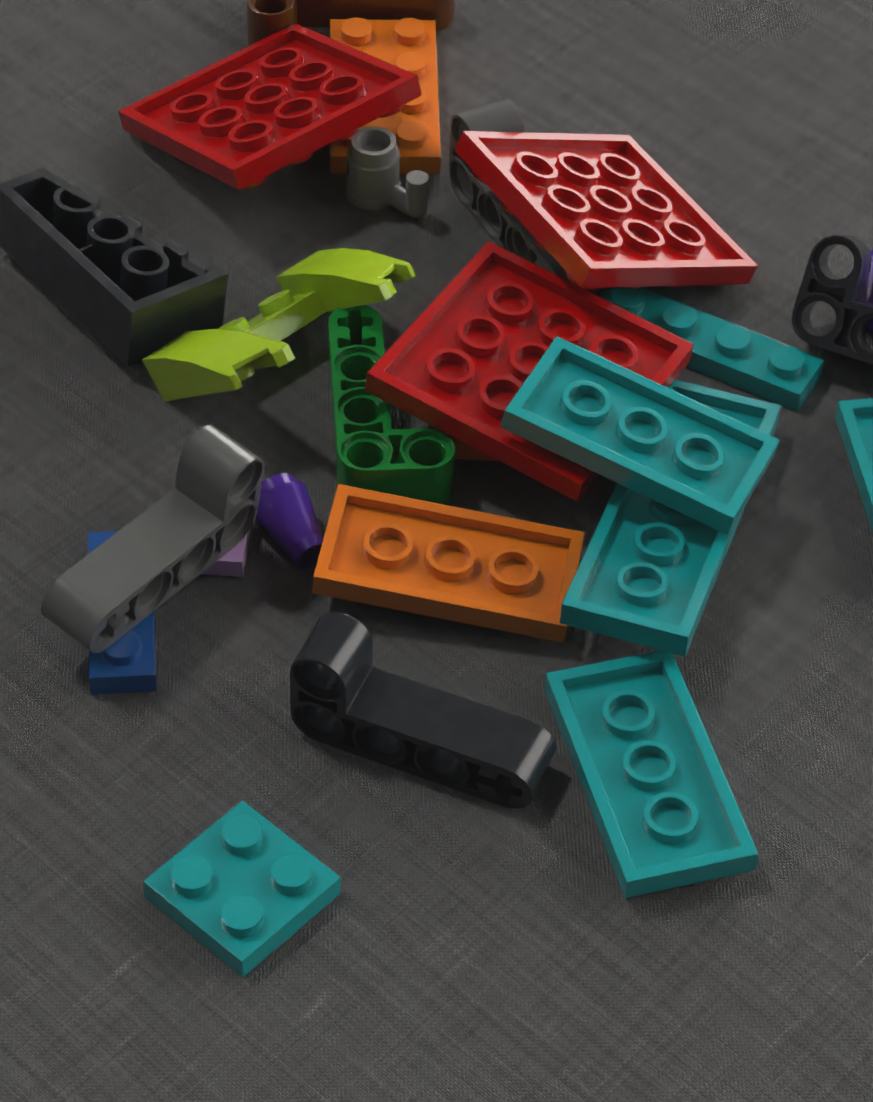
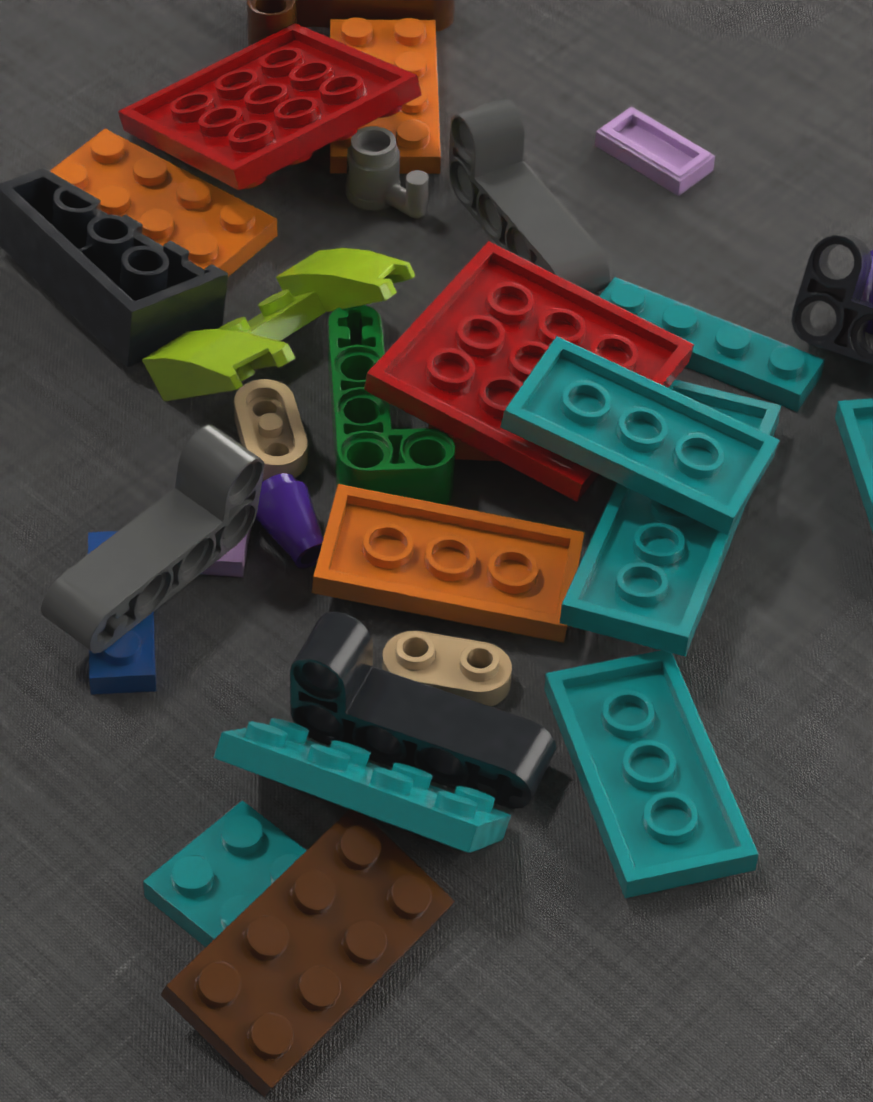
red plate [454,131,758,290] -> none
none -> orange plate [50,128,278,277]
none -> reddish brown plate [160,809,455,1097]
none -> teal plate [214,718,511,853]
none -> tan plate [234,379,308,480]
none -> tan plate [382,631,512,707]
none -> lavender tile [595,106,715,196]

